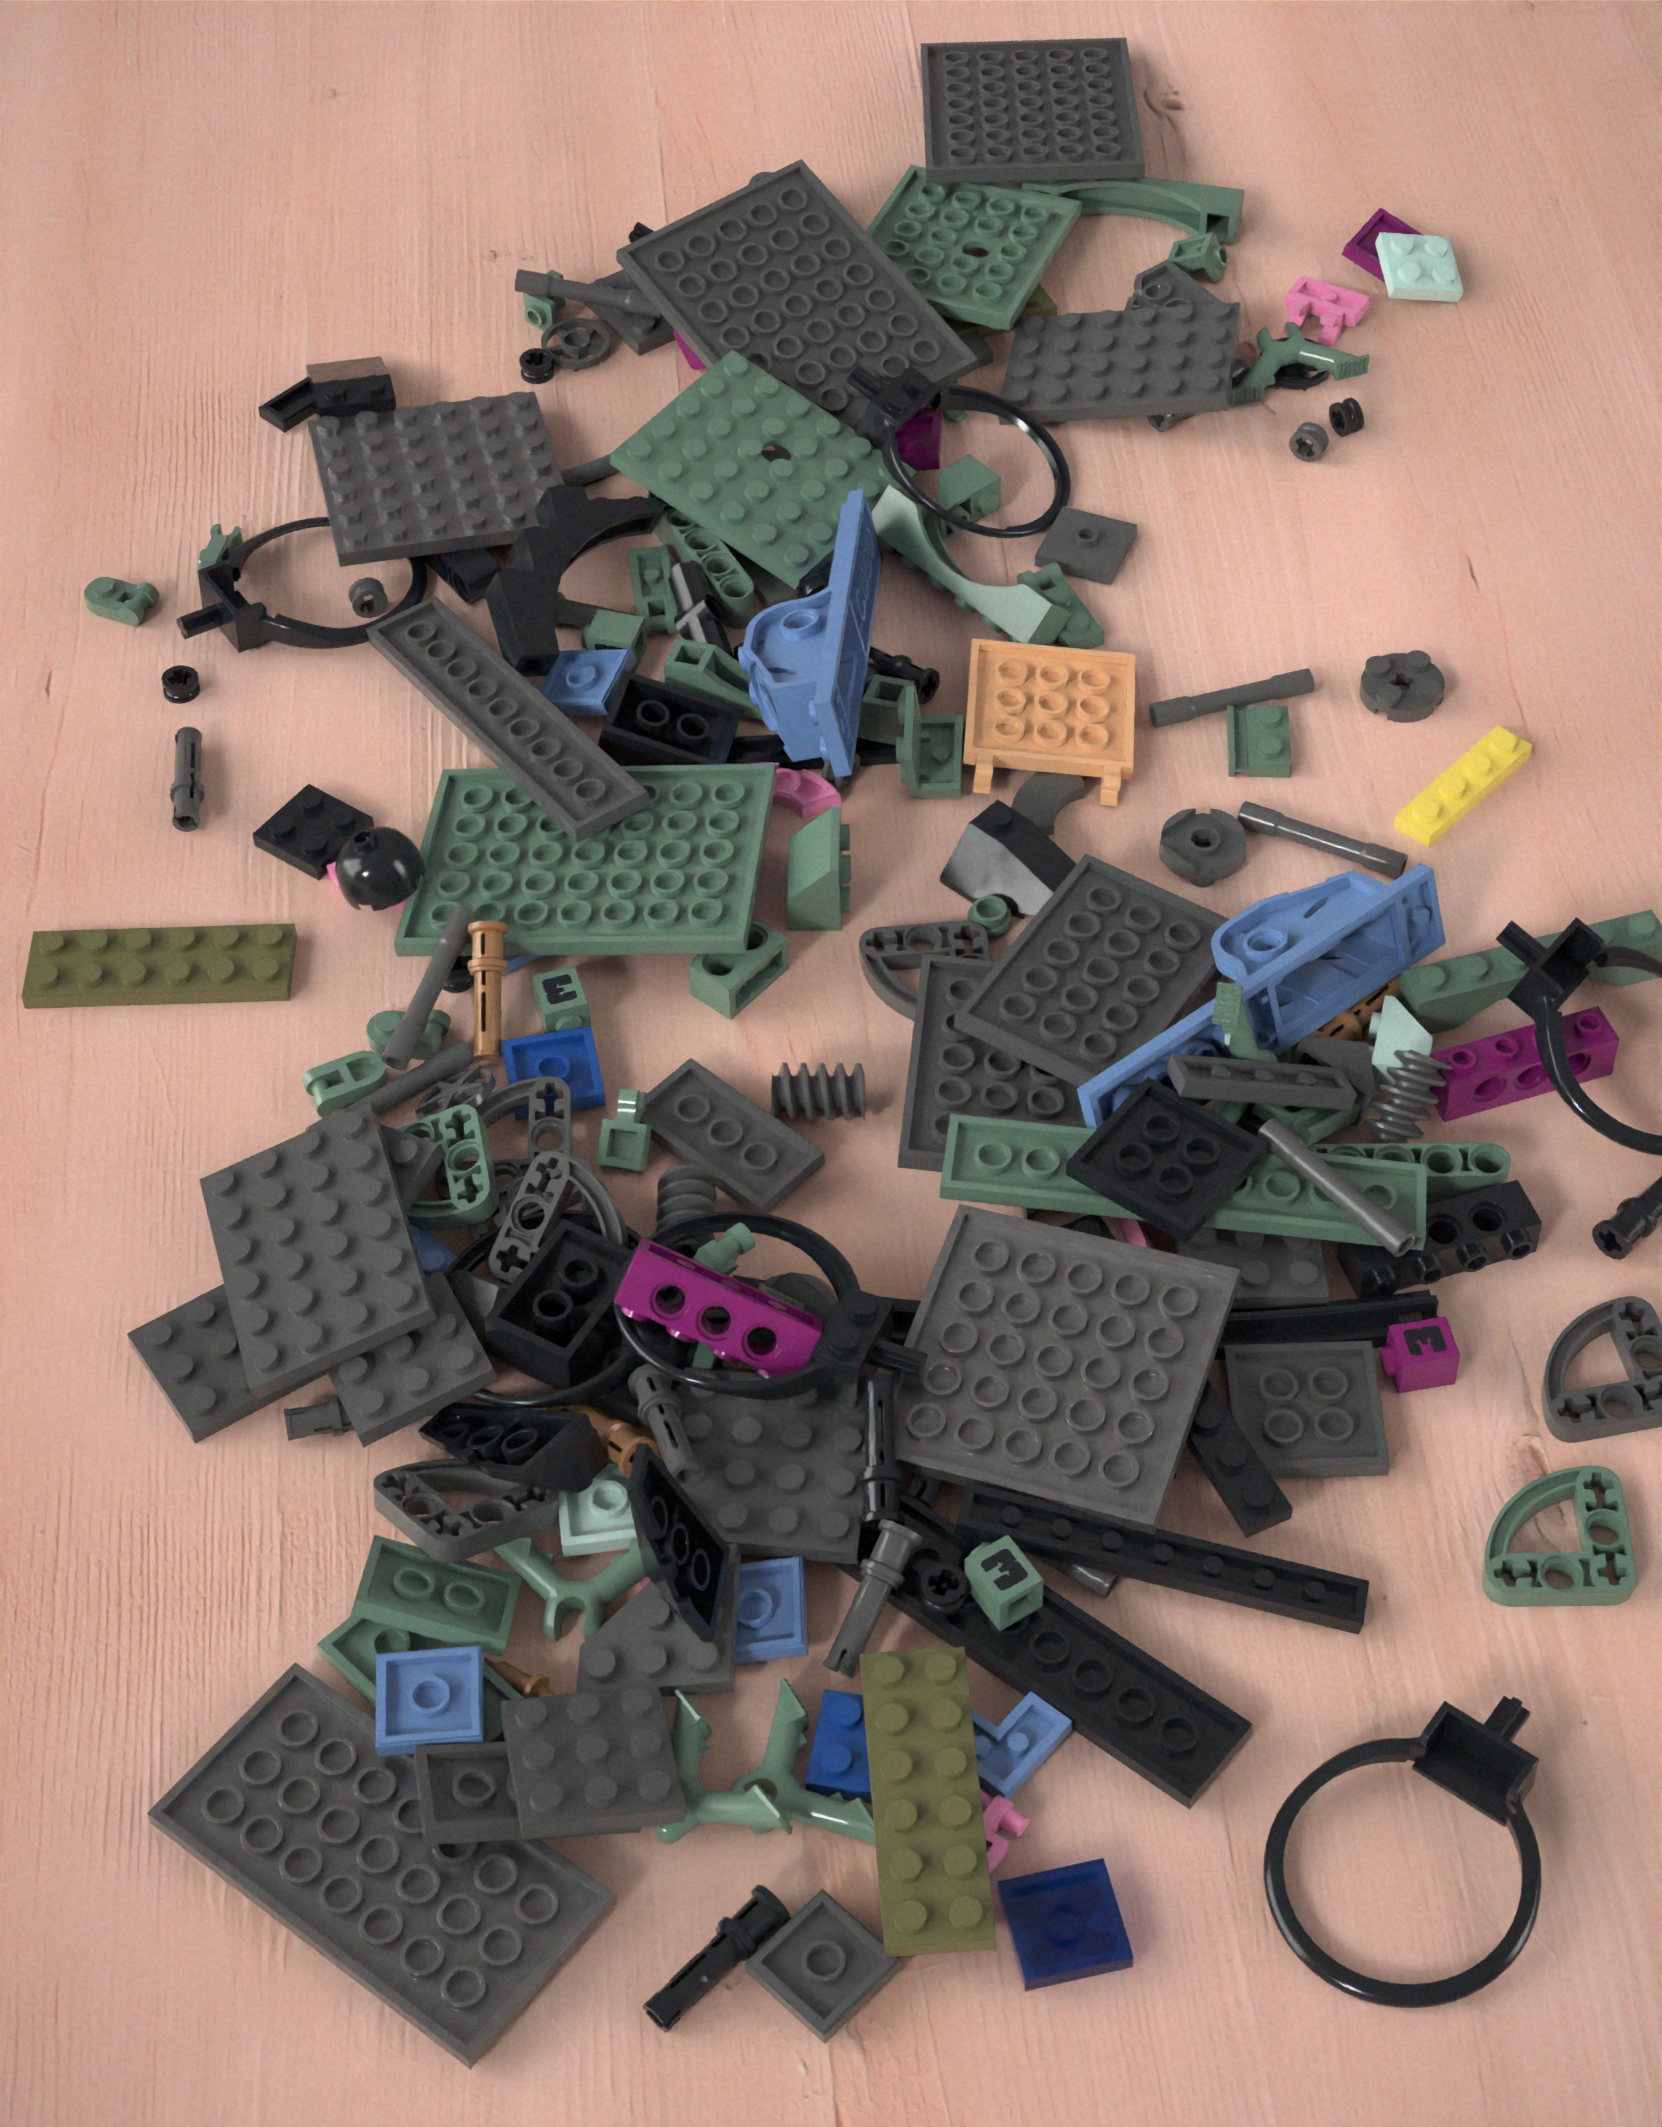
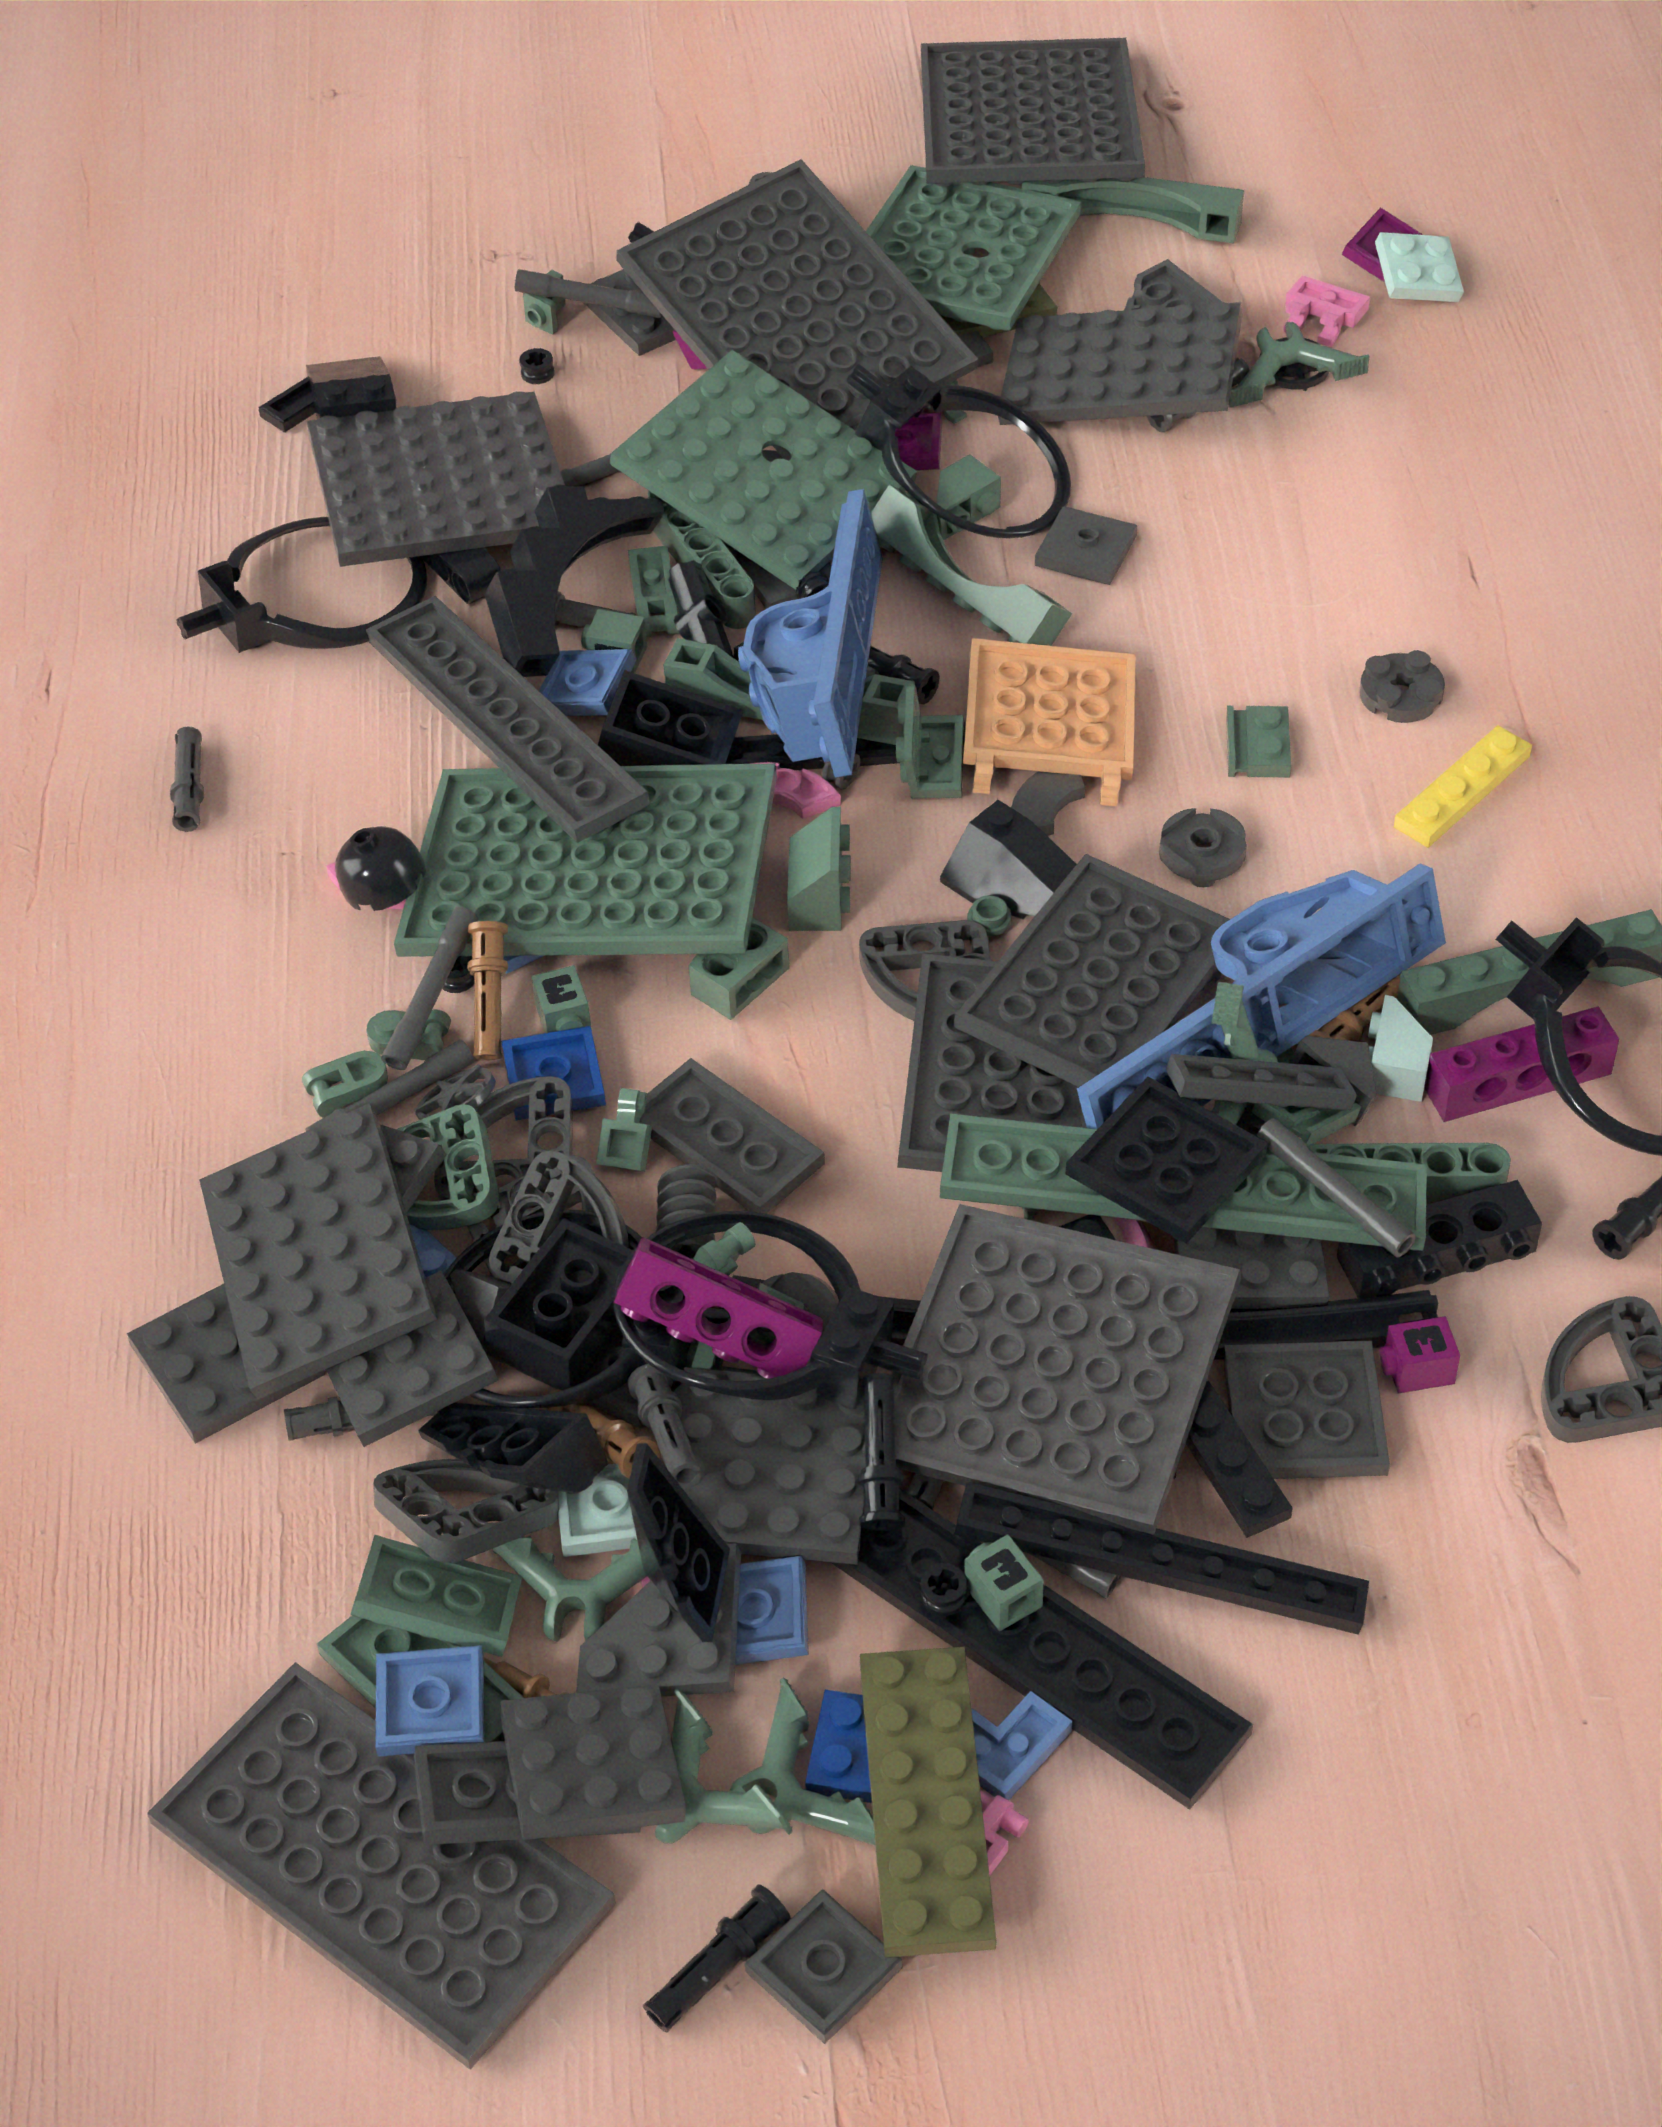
olive plate [21,923,297,1009] -> none
sand green plate [84,577,160,626] -> none
black bush [161,665,200,704] -> none
sand green plate [198,524,243,570] -> none
black plate [252,784,374,880] -> none
dark grey bush [348,577,388,618] -> none
dark grey wheel [541,318,611,372] -> none
dark grey piece [771,1062,865,1121] -> none
dark grey pin [822,1519,923,1679] -> none
clear blue plate [997,1858,1134,1991] -> none
sand green plate [1017,562,1104,649] -> none
dark grey piece [1149,668,1314,728] -> none
sand green bracket [1168,232,1228,283] -> none
dark grey piece [1237,801,1408,878] -> none
black brick [1263,1696,1541,2008] -> none
dark grey bush [1289,422,1329,462] -> none
black bush [1329,397,1364,437] -> none
dark grey piece [1364,1049,1453,1143] -> none
sand green beam [1482,1466,1636,1607] -> none

